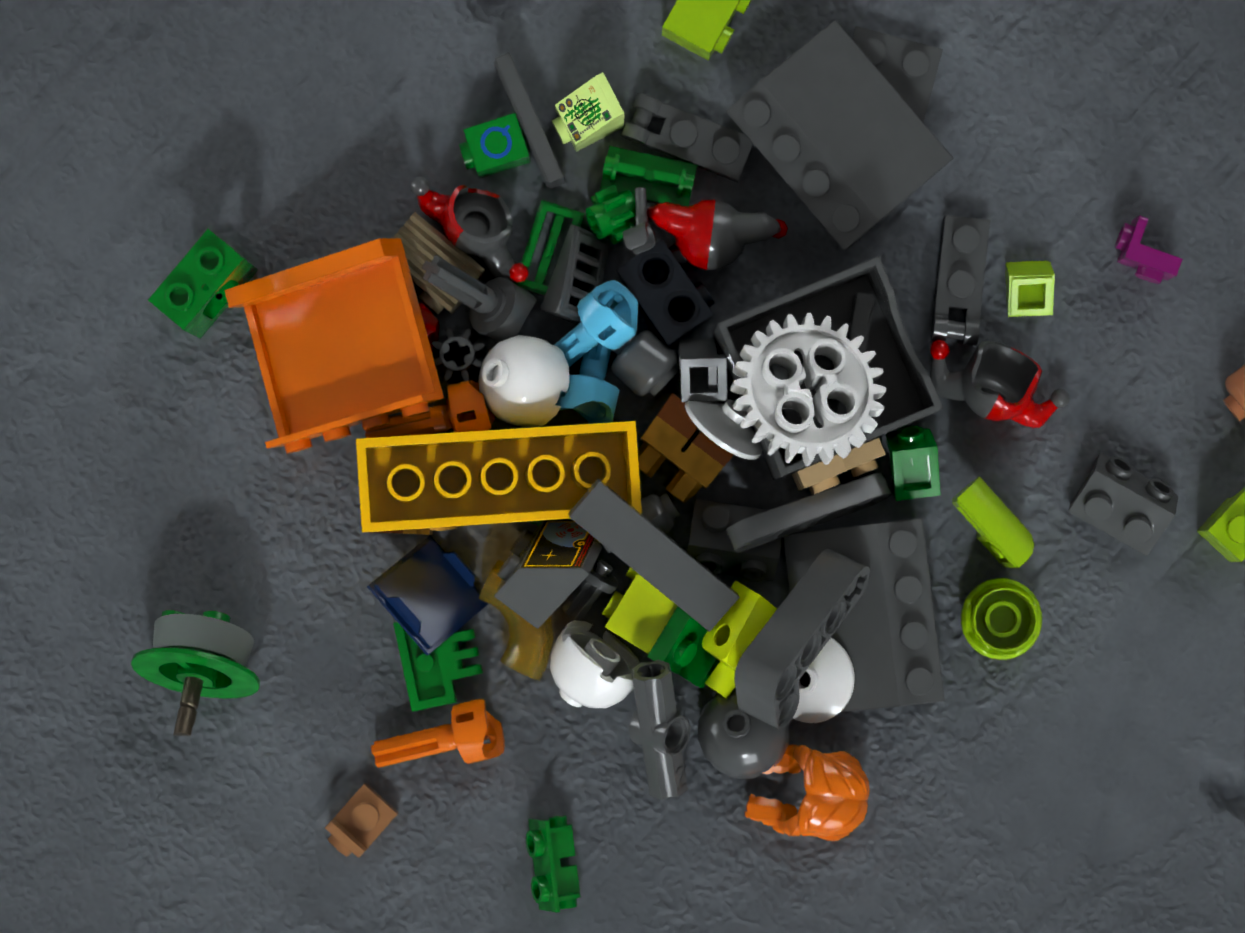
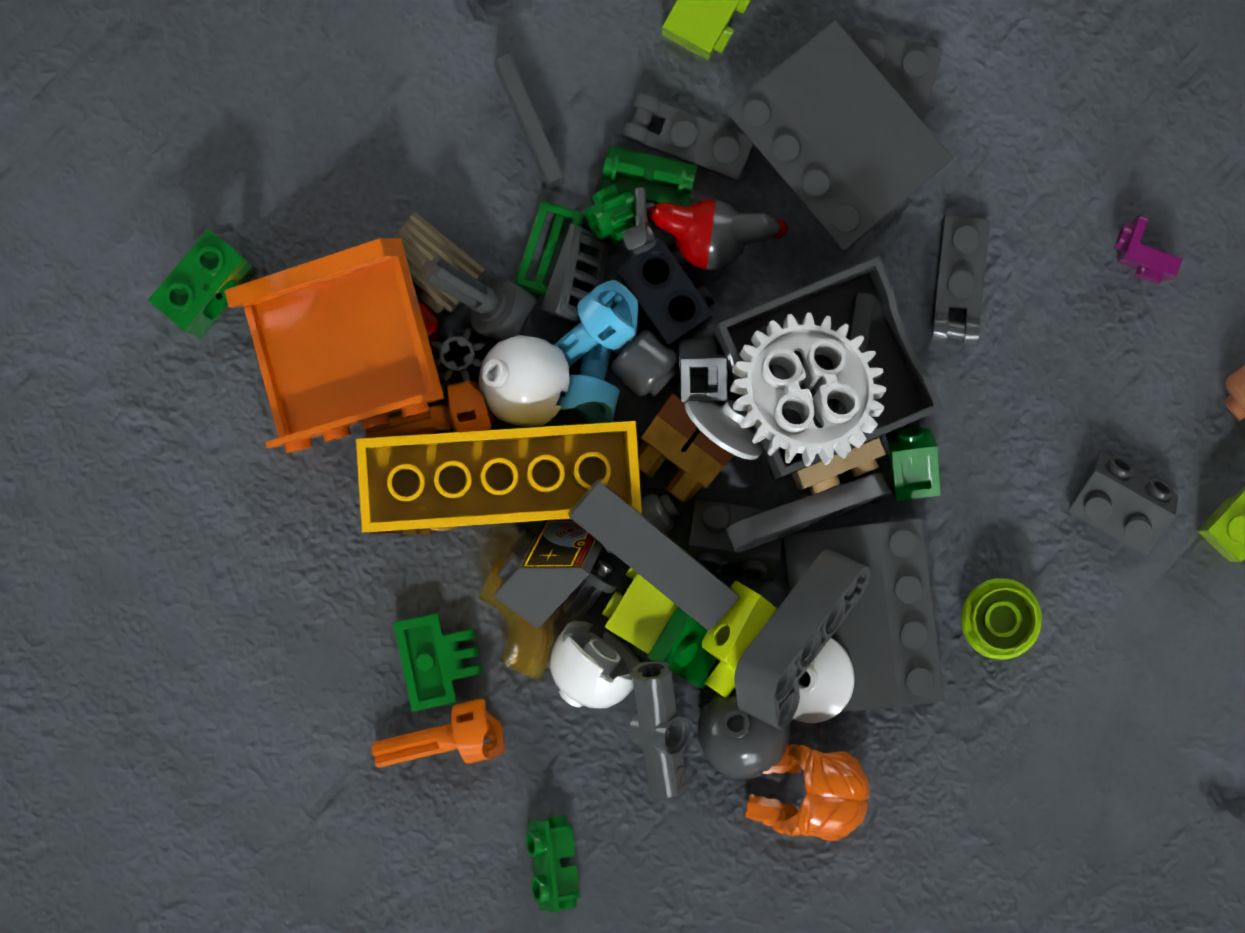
piece [131,610,260,736] -> none
medium nougat bracket [325,783,399,858] -> none
dark blue piece [367,535,489,656] -> none
dark grey piece [410,177,529,283] -> none
green brick [459,113,531,179] -> none
yellowish green slope [551,72,624,152] -> none
dark grey piece [930,340,1070,428] -> none
lime brick [951,476,1034,568] -> none
lime slope [1005,261,1055,317] -> none

